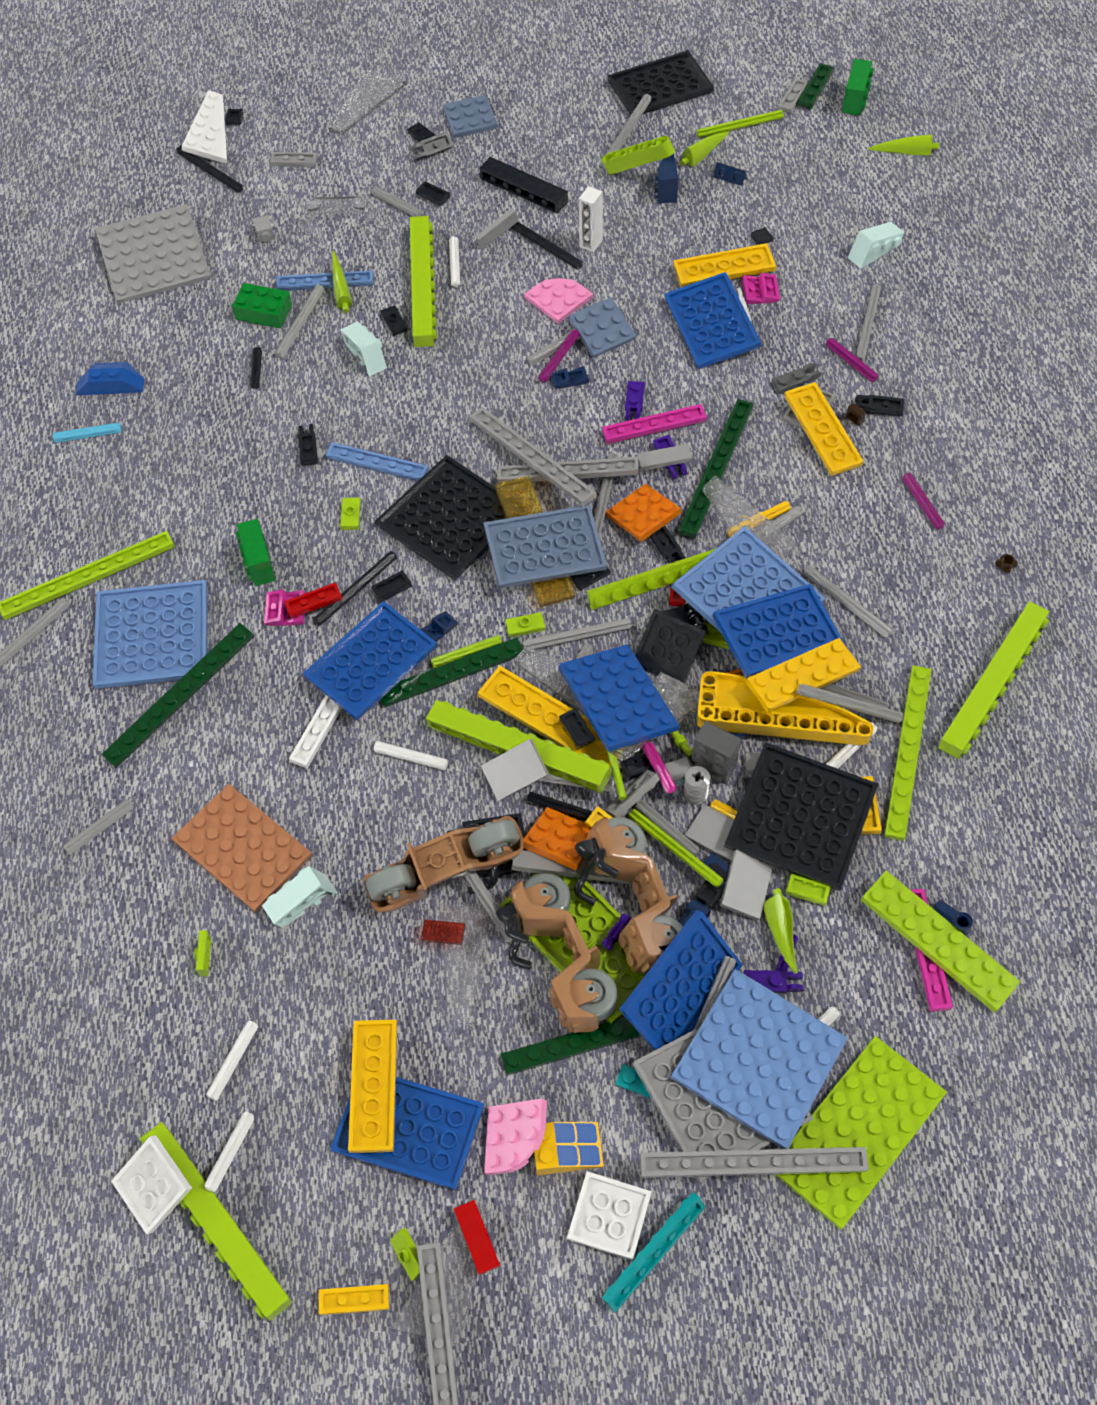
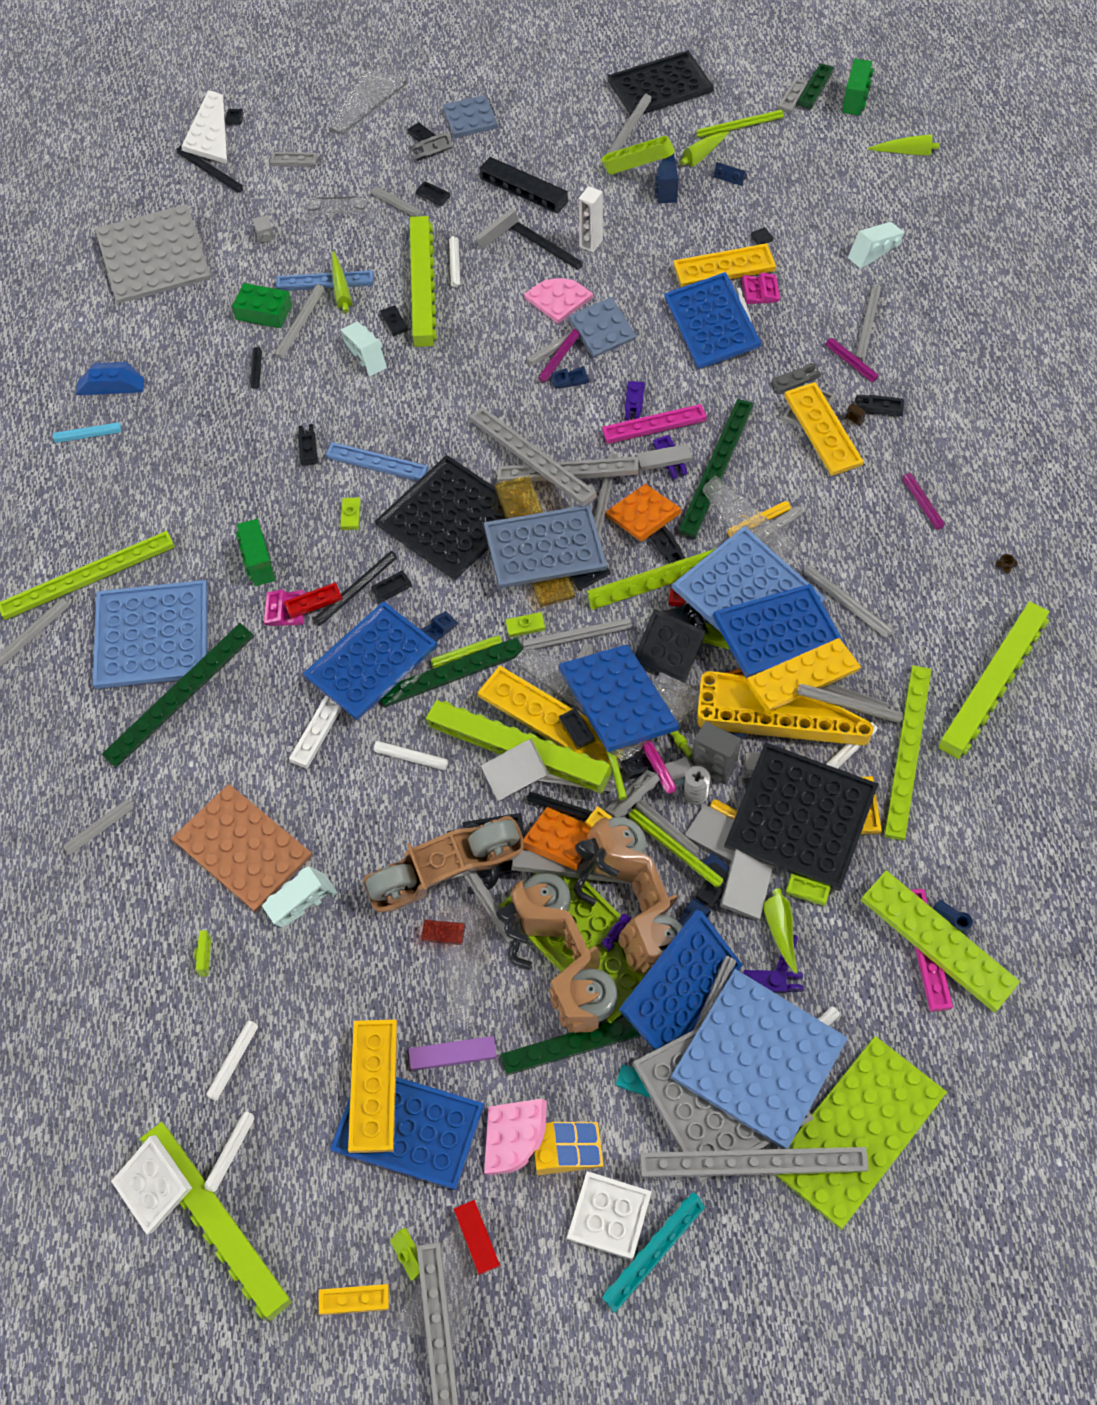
none -> medium lavender tile [409,1036,497,1071]

